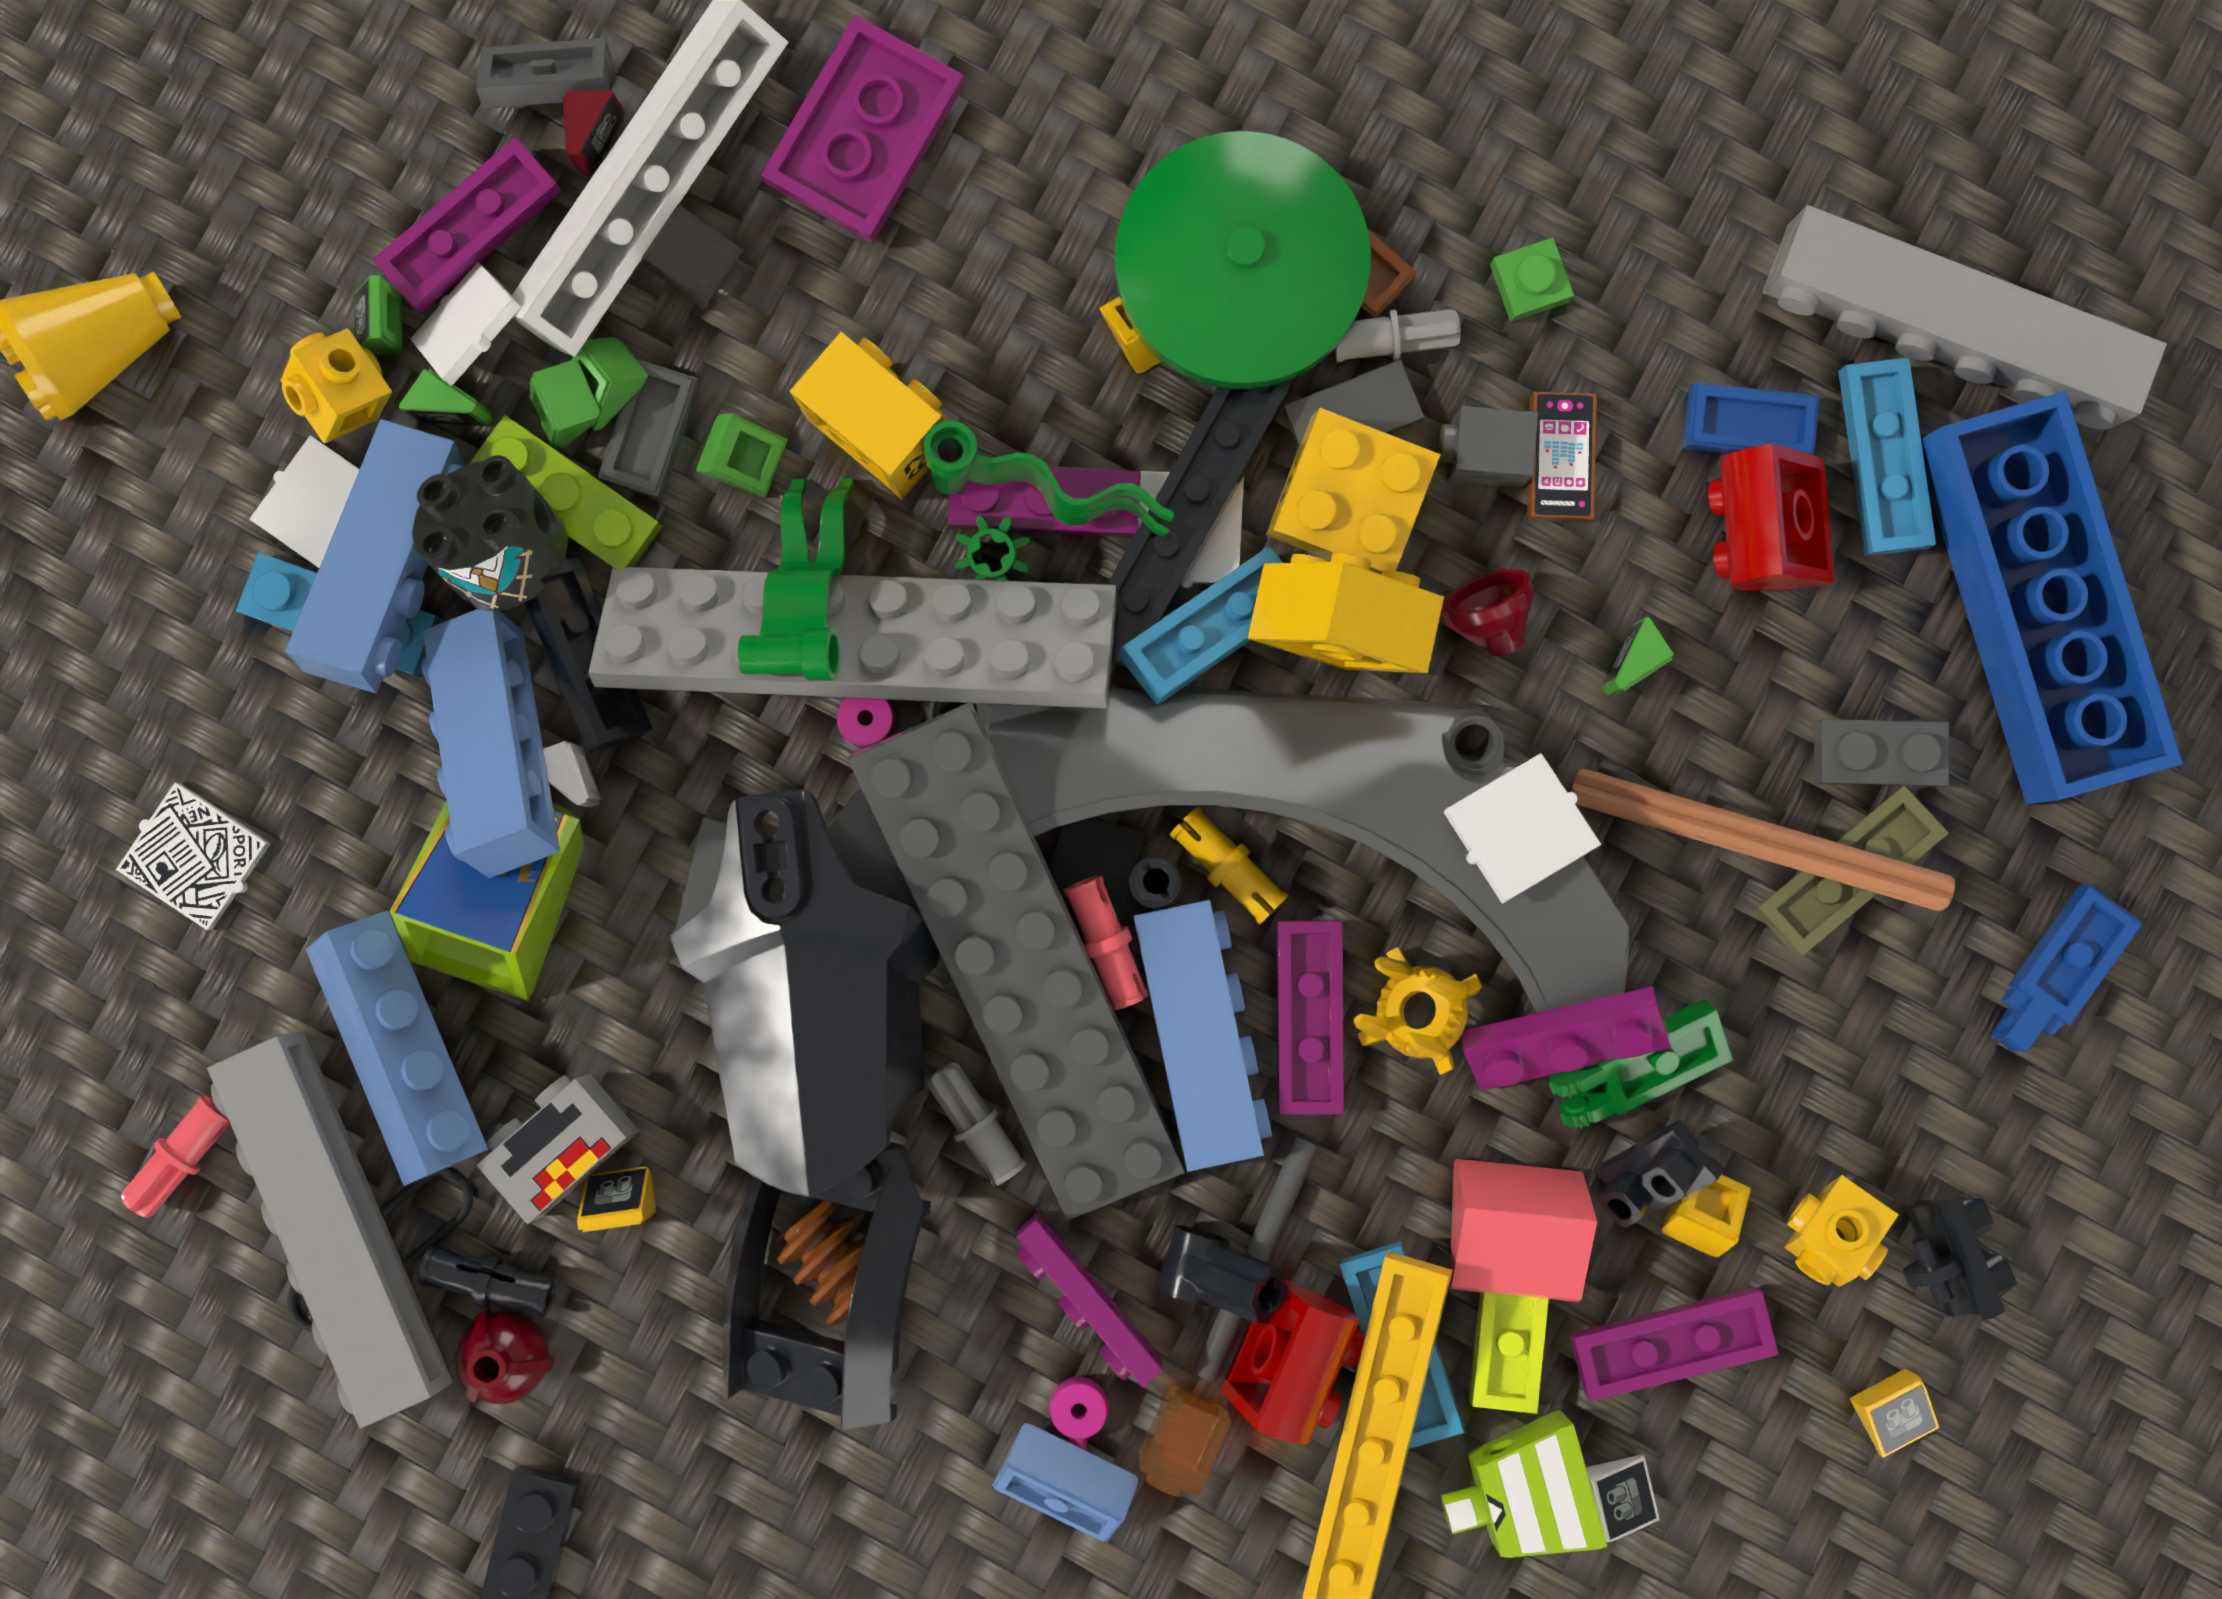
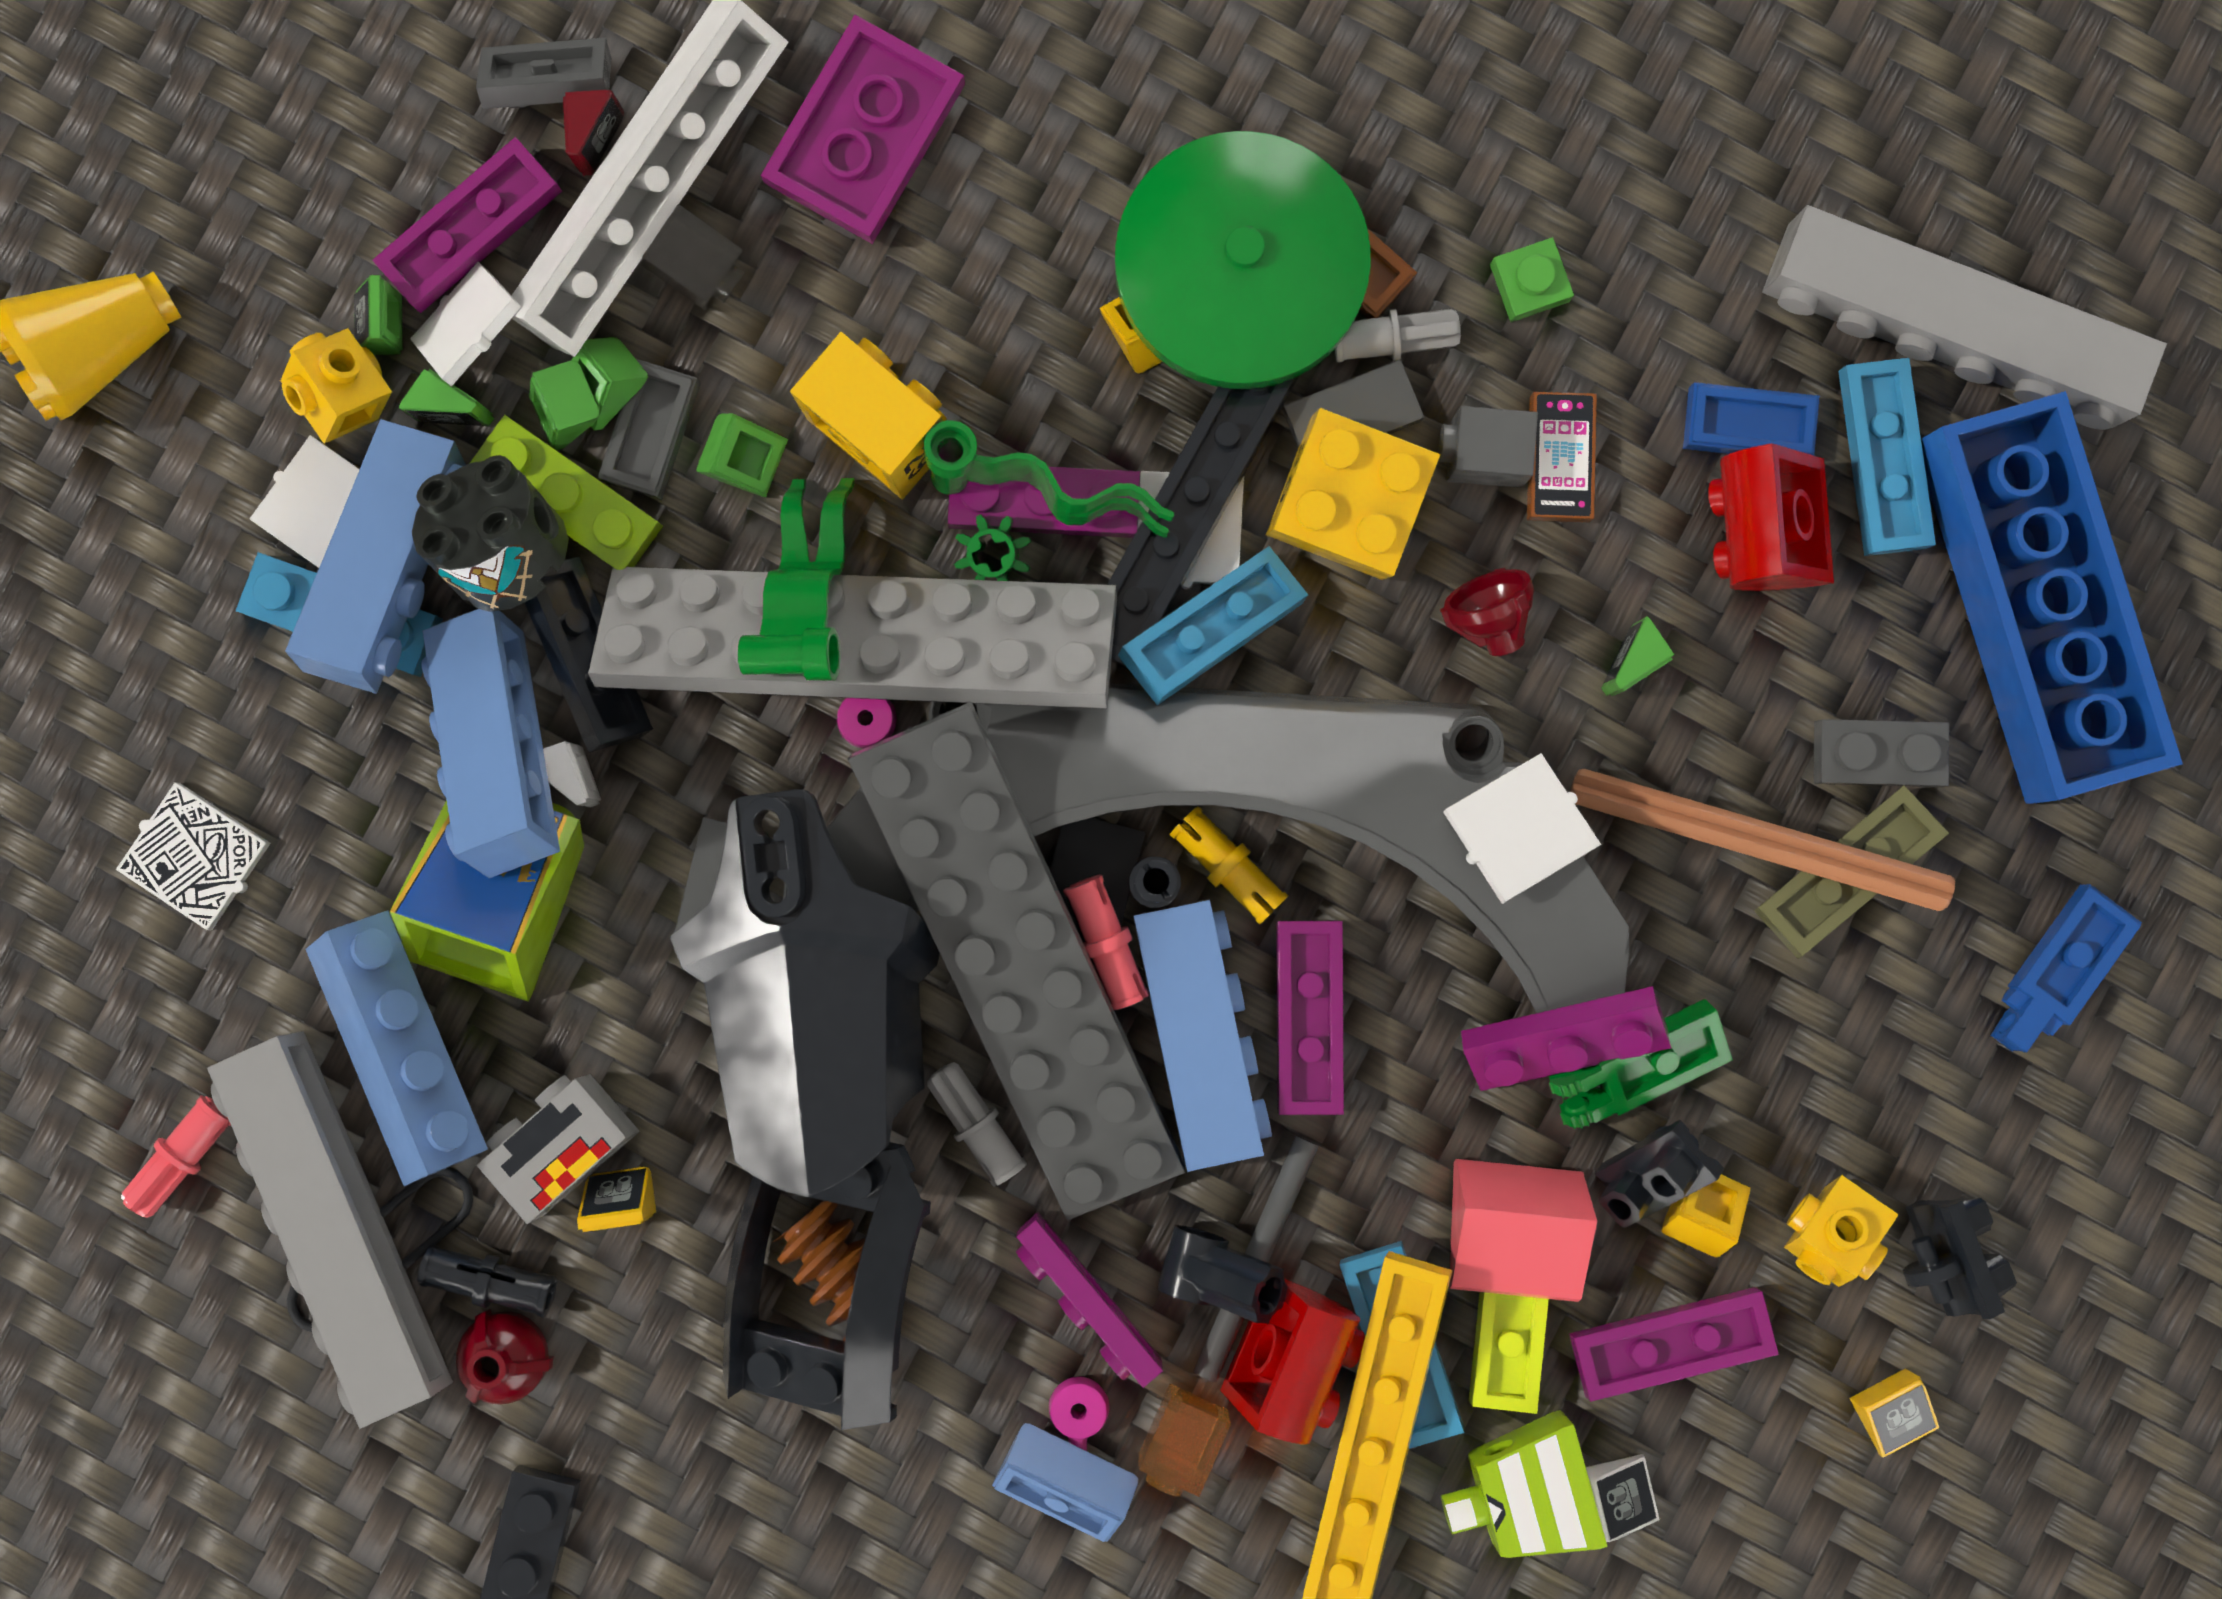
yellow brick [1247,553,1444,673] -> none
yellow piece [1354,947,1482,1075] -> none

